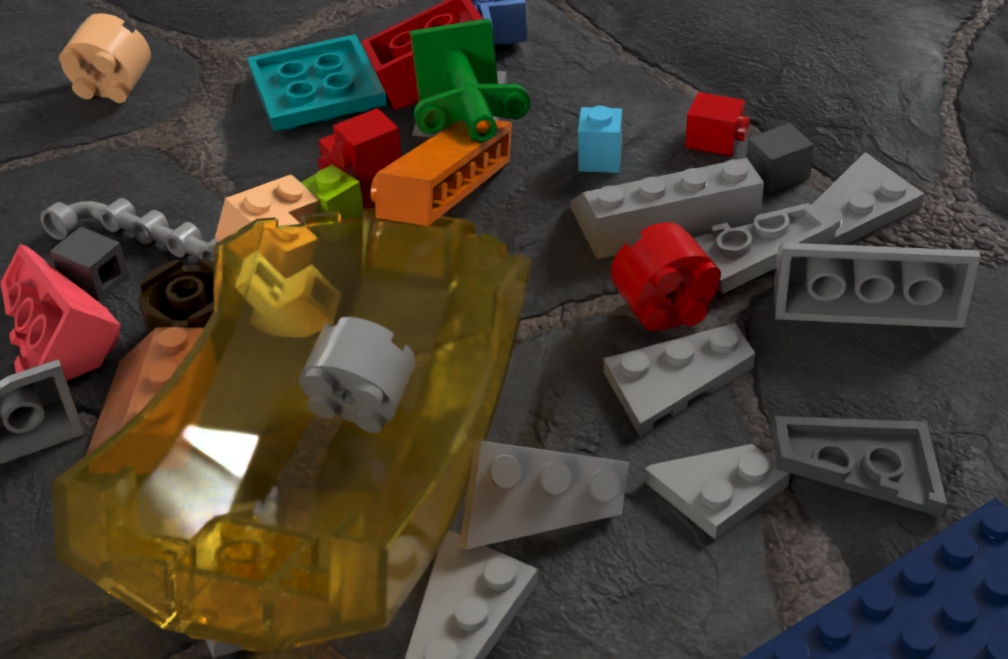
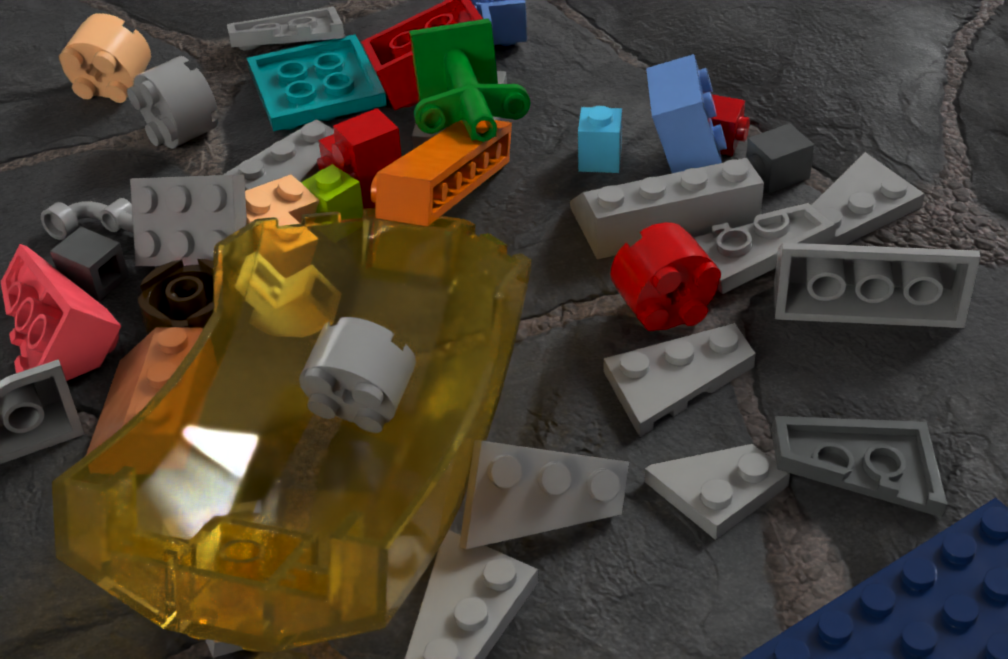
none -> light grey brick [127,56,218,148]
none -> light grey plate [130,174,248,266]
none -> light grey wing [224,119,334,191]
none -> light grey wing [227,7,345,50]
none -> medium blue brick [646,54,727,173]

